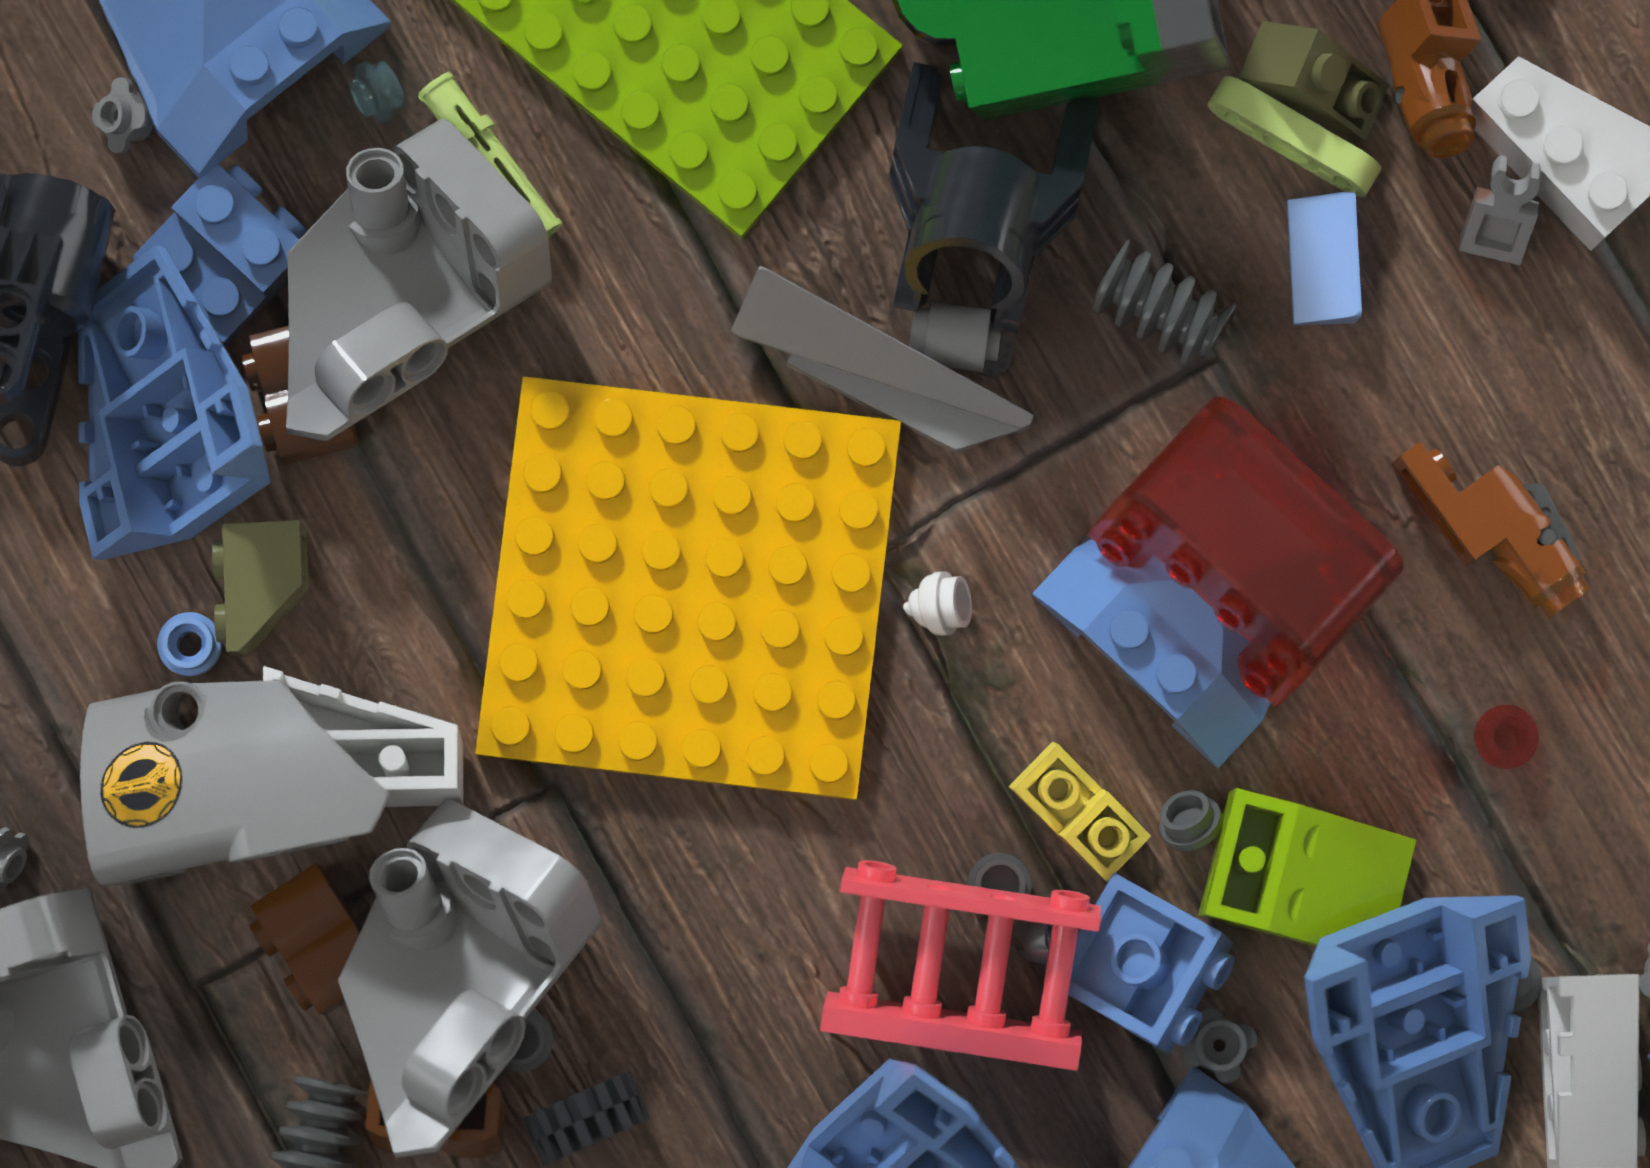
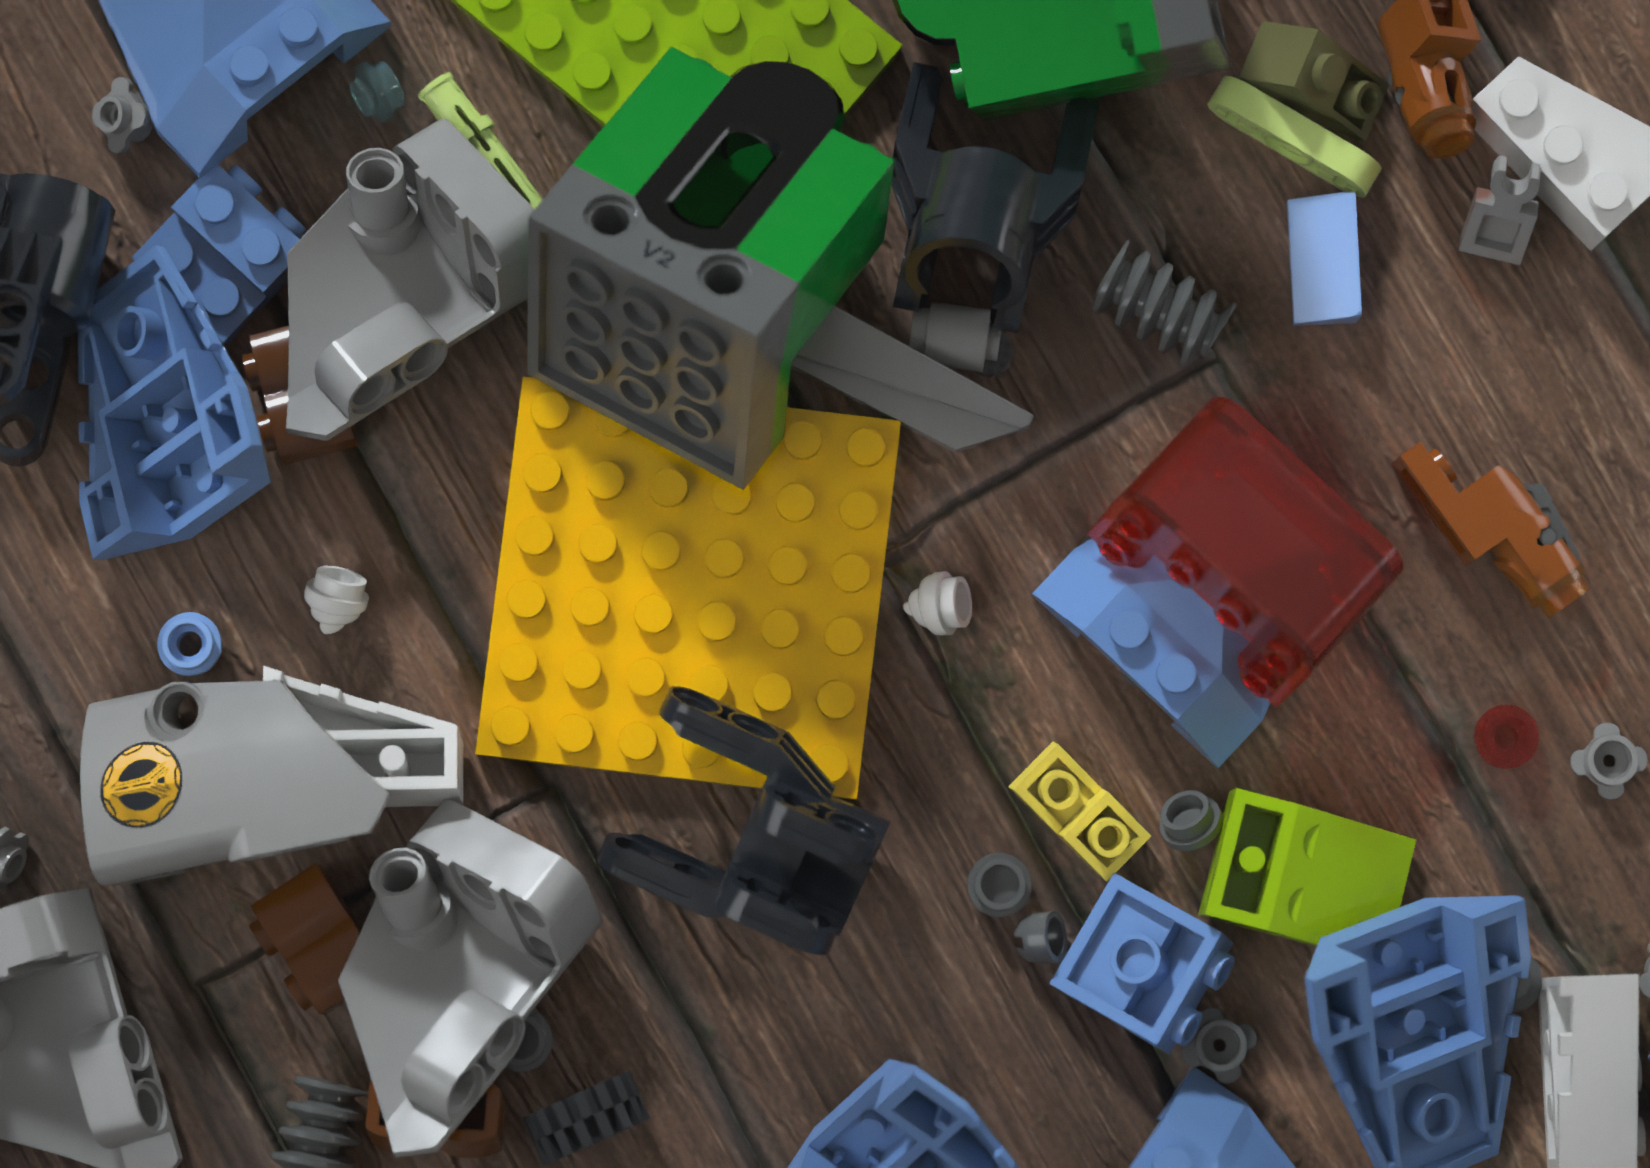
olive slope [212,520,309,657] -> none
coral fence [820,861,1101,1071] -> none
none -> white plate [304,566,369,634]
none -> piece [527,46,894,490]
none -> black piece [597,686,891,955]
none -> light grey plate [1570,723,1648,799]

